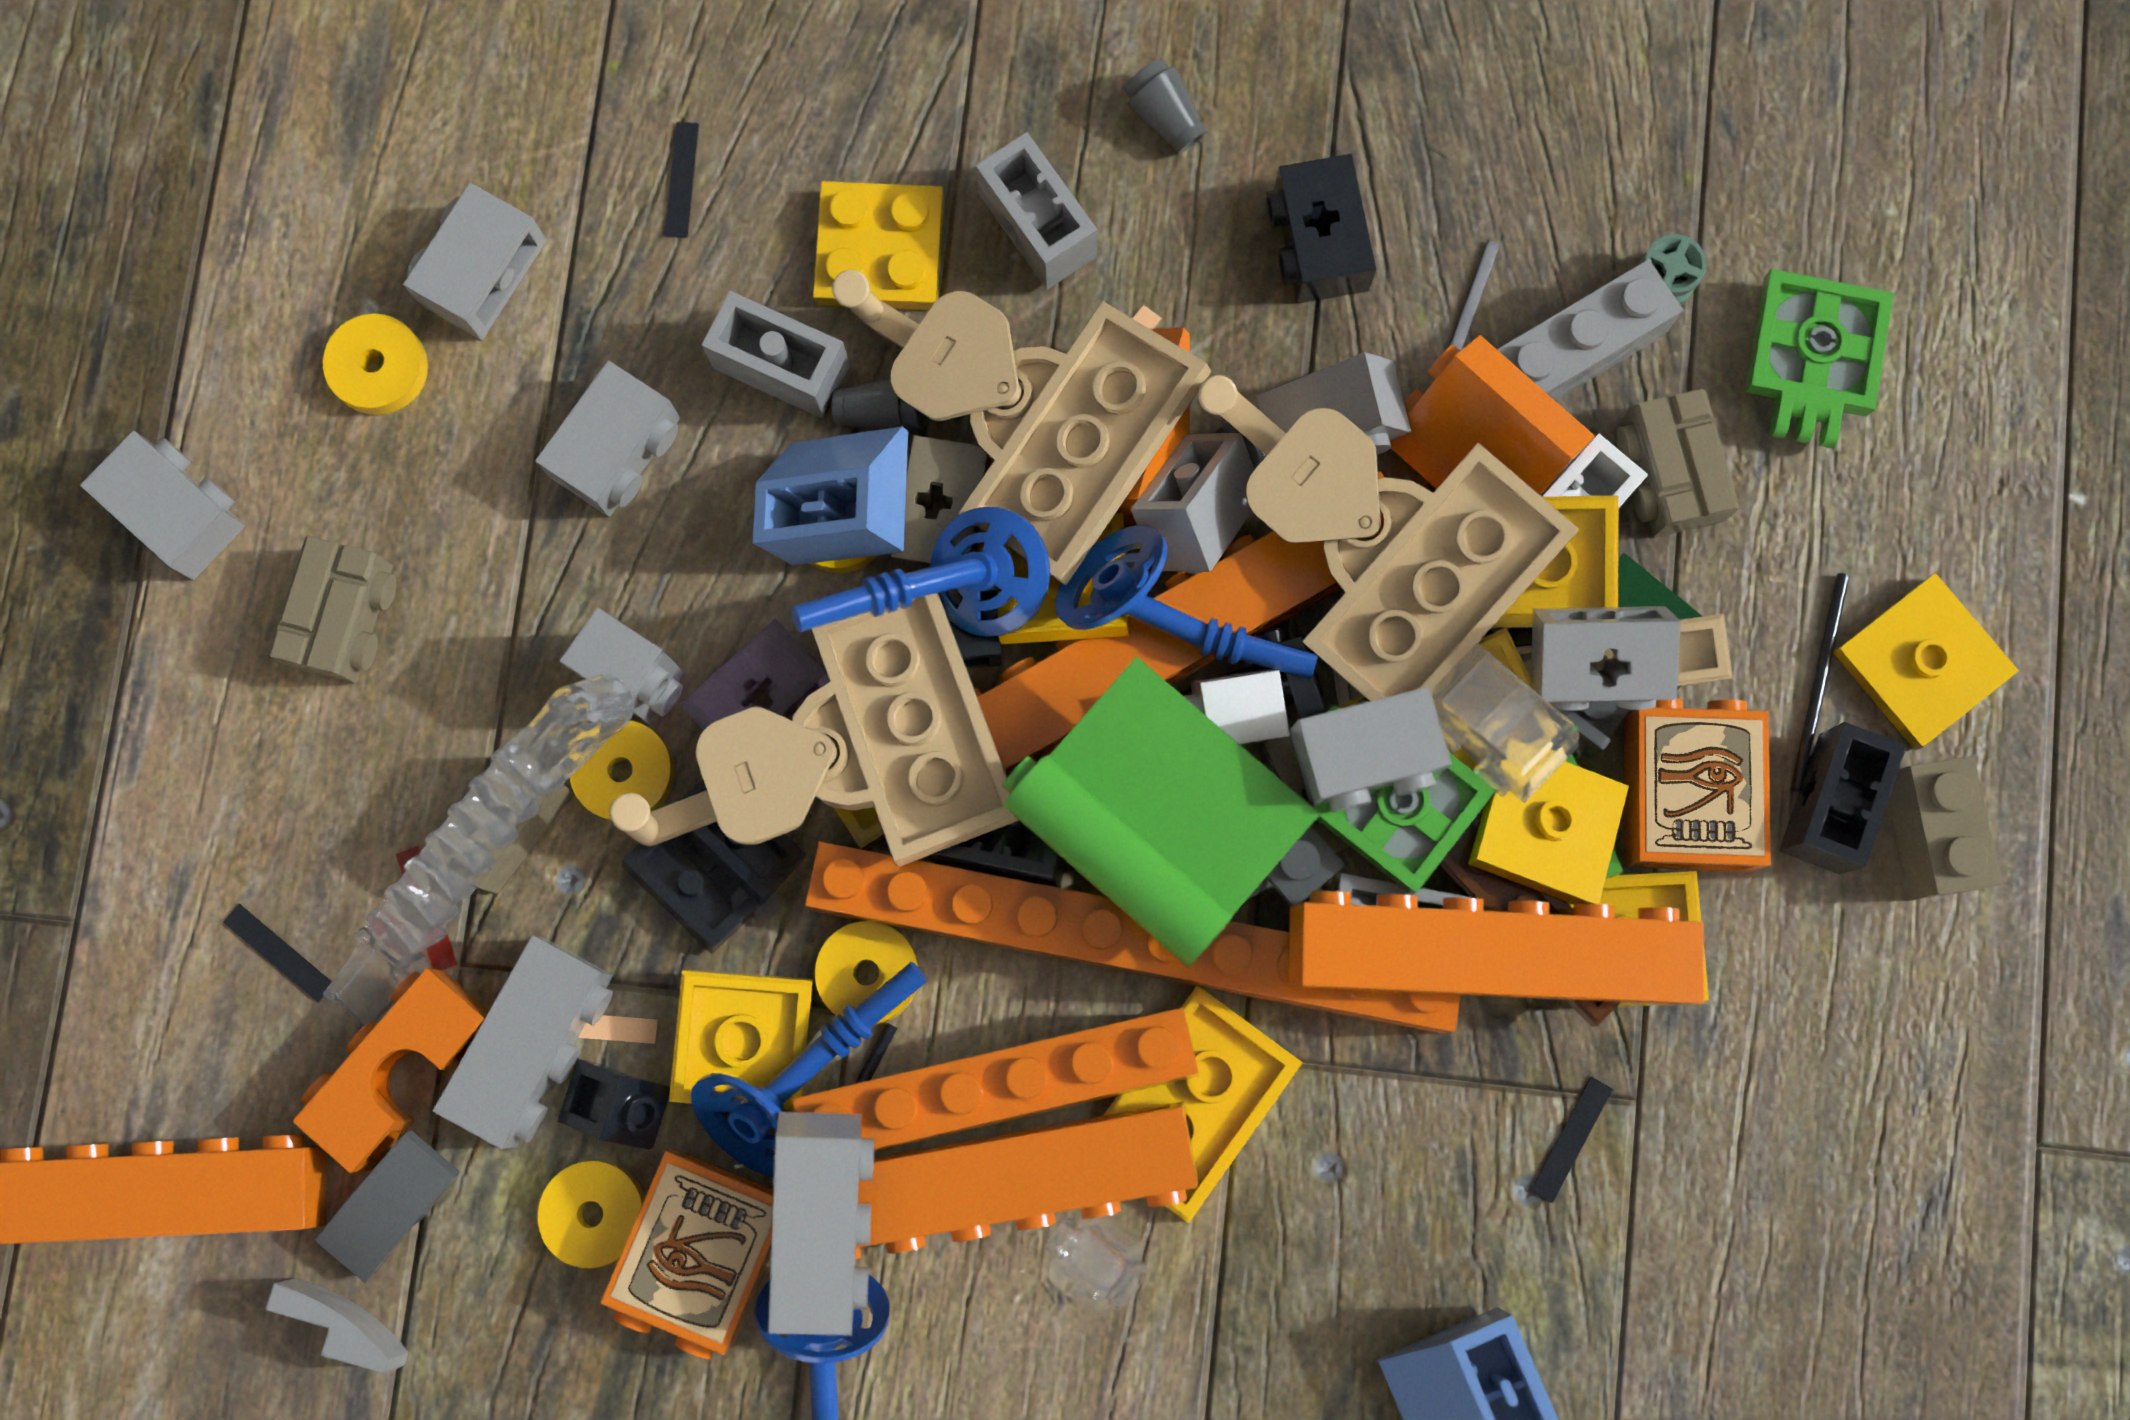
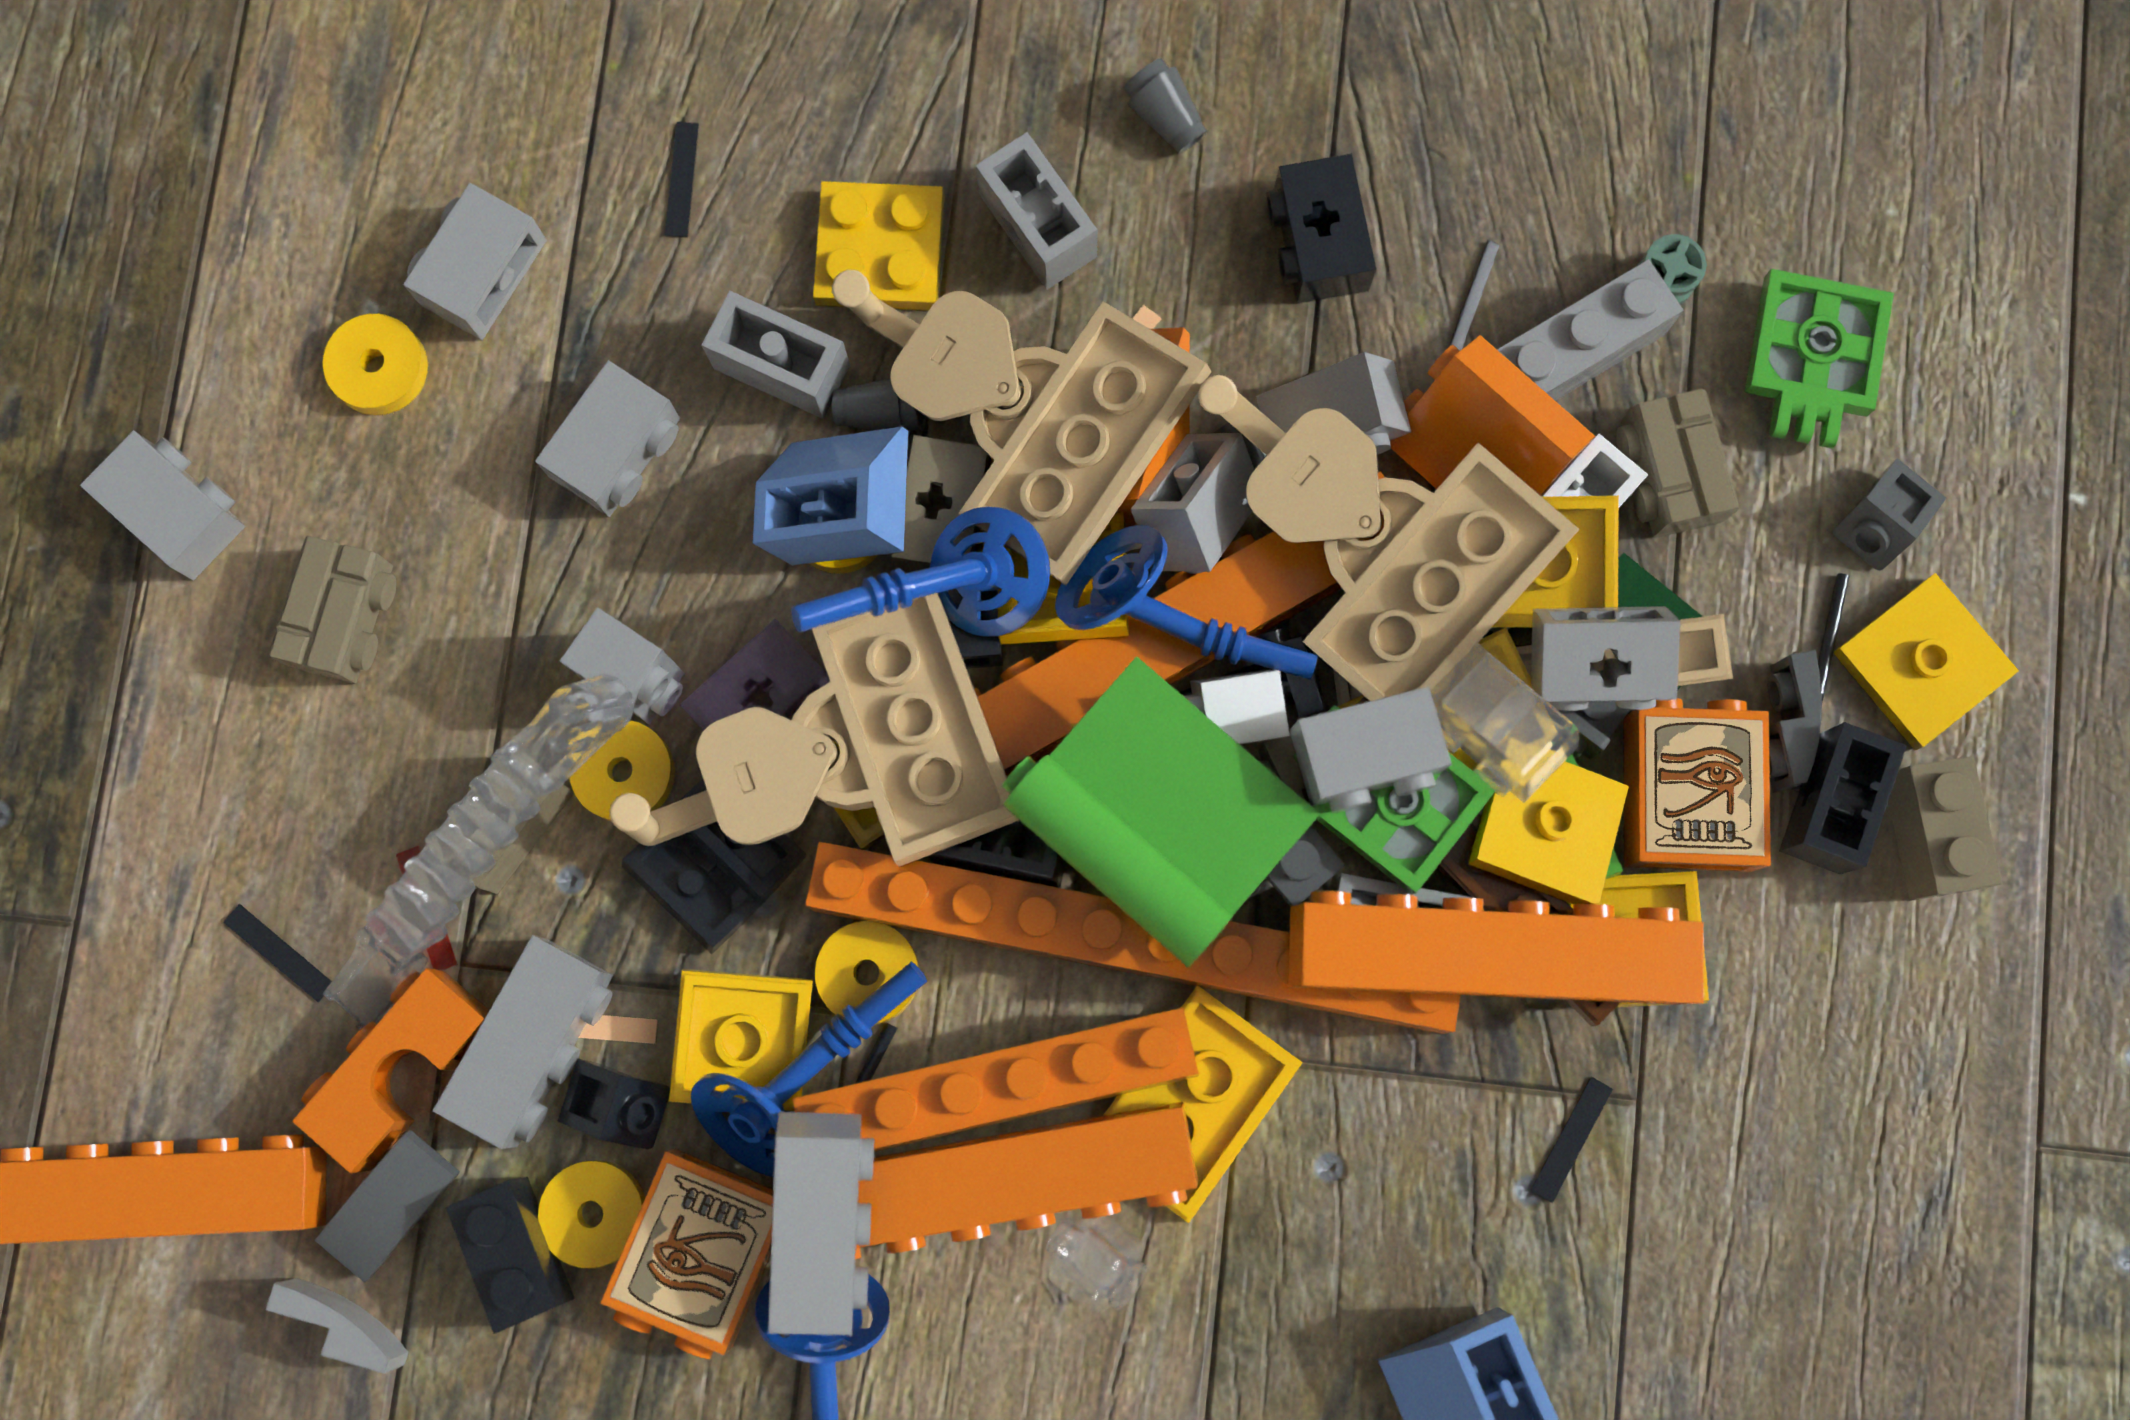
none -> black brick [446,1177,575,1334]
none -> dark grey slope [1767,650,1822,793]
none -> dark grey bracket [1833,458,1946,571]

